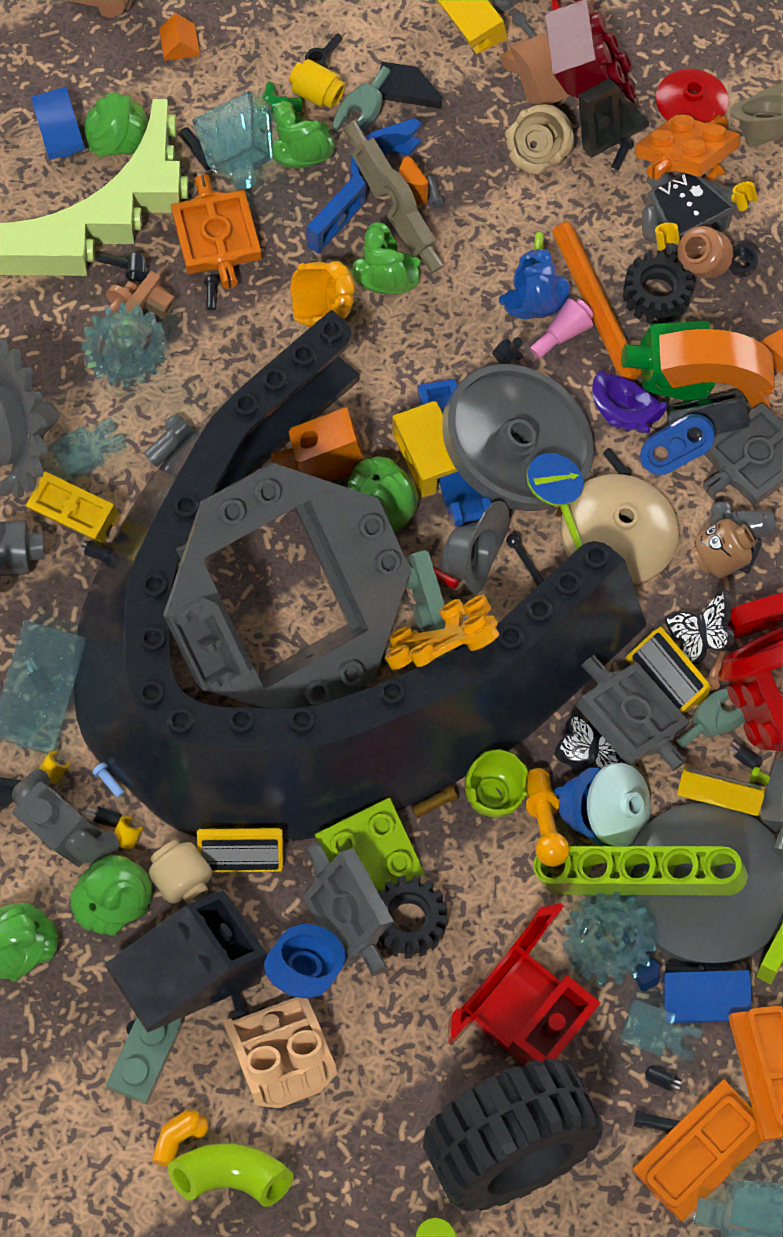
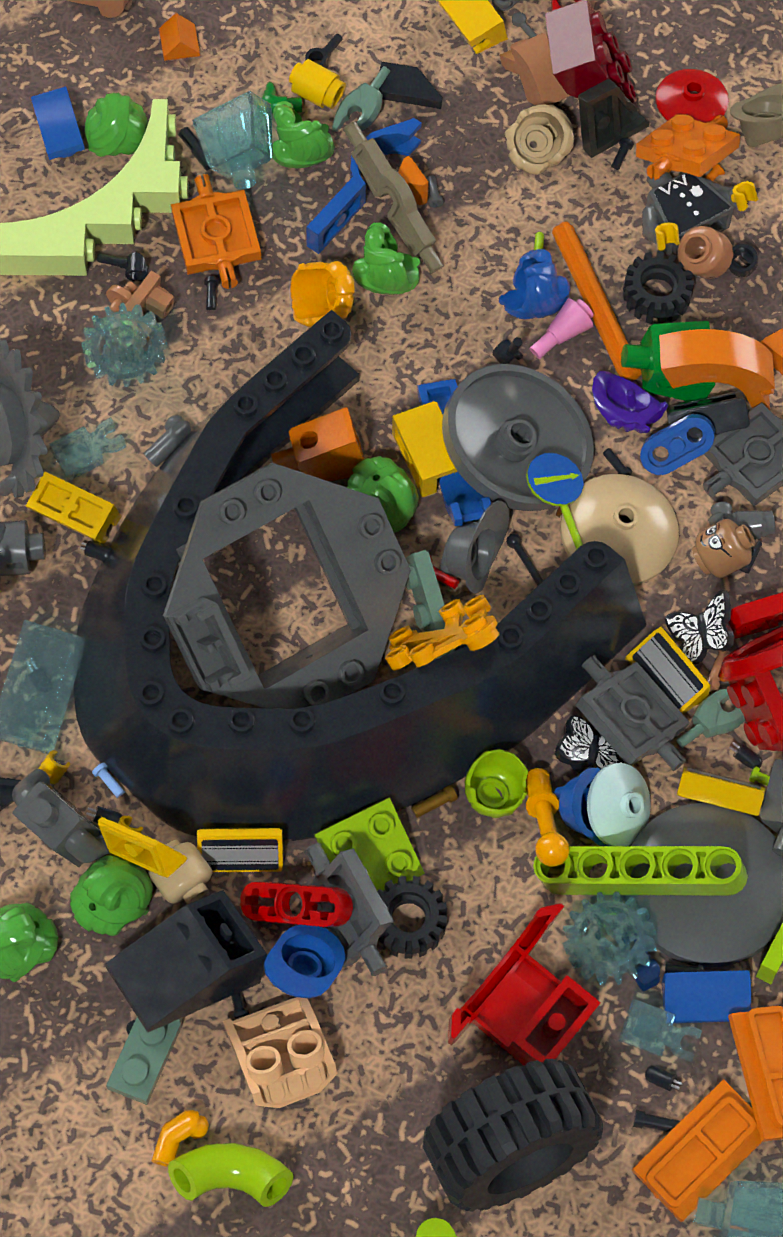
none -> yellow slope [98,817,187,878]
none -> red beam [240,882,353,927]

